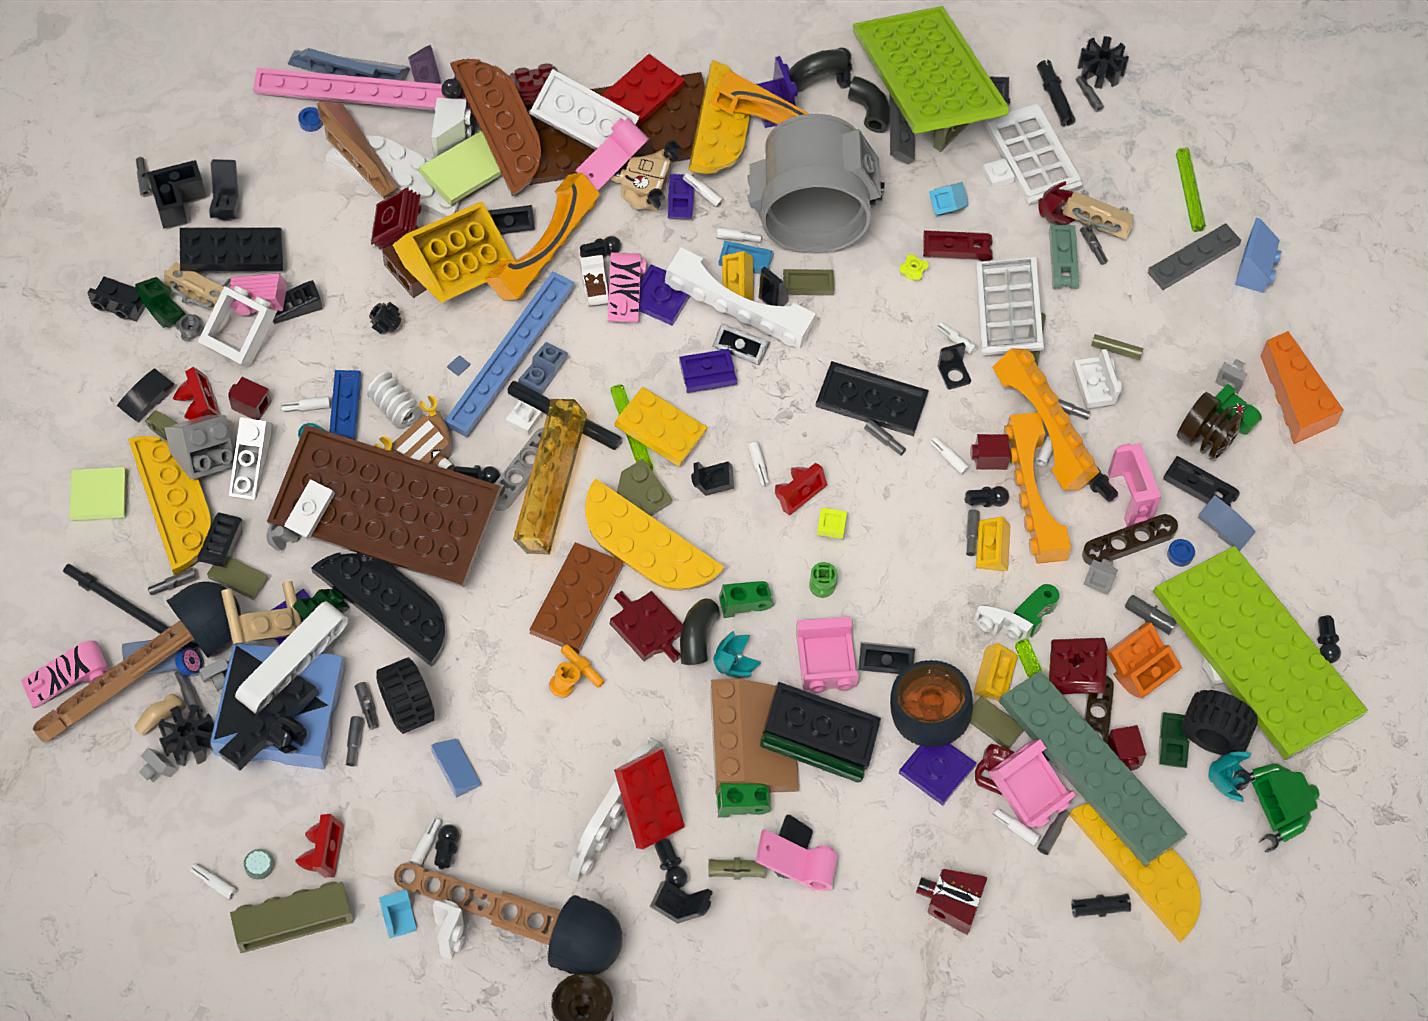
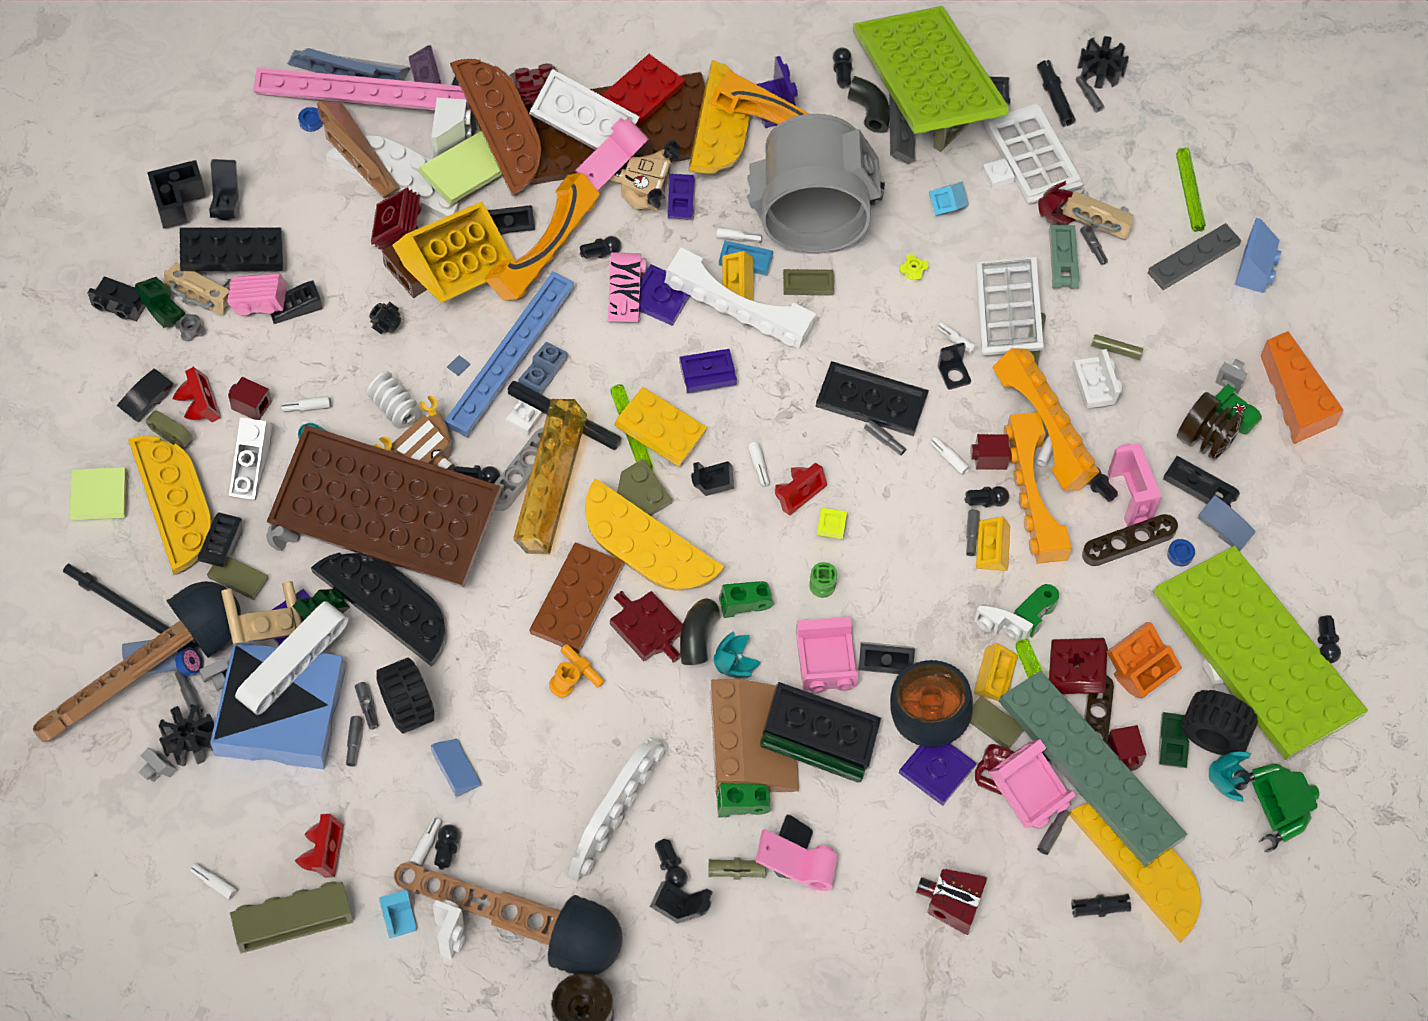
bright pink door [21,640,110,708] -> none
tan arm [135,694,184,735] -> none
flat silver pin [136,157,151,197] -> none
flat silver pin [148,568,197,595] -> none
light grey slope [164,415,234,479] -> none
white window [198,285,277,367] -> none
black plate [219,675,319,771] -> none
tile [244,849,273,880] -> none
white plate [284,480,335,539] -> none
blue tile [329,370,361,440] -> none
black axle [441,79,462,99] -> none
white leg [580,255,609,306] -> none
red plate [614,748,685,849] -> none
white piece [683,172,723,207] -> none
slope [712,323,770,365] -> none
black slope [759,266,789,306] -> none
pearl dark grey cylinder [789,49,848,92] -> none
dark red plate [923,230,993,262] -> none
white pin [993,809,1041,846] -> none
flat silver pin [1058,399,1090,420] -> none
light grey tile [1084,558,1118,595] -> none
dark grey axle [1125,595,1177,635] -> none

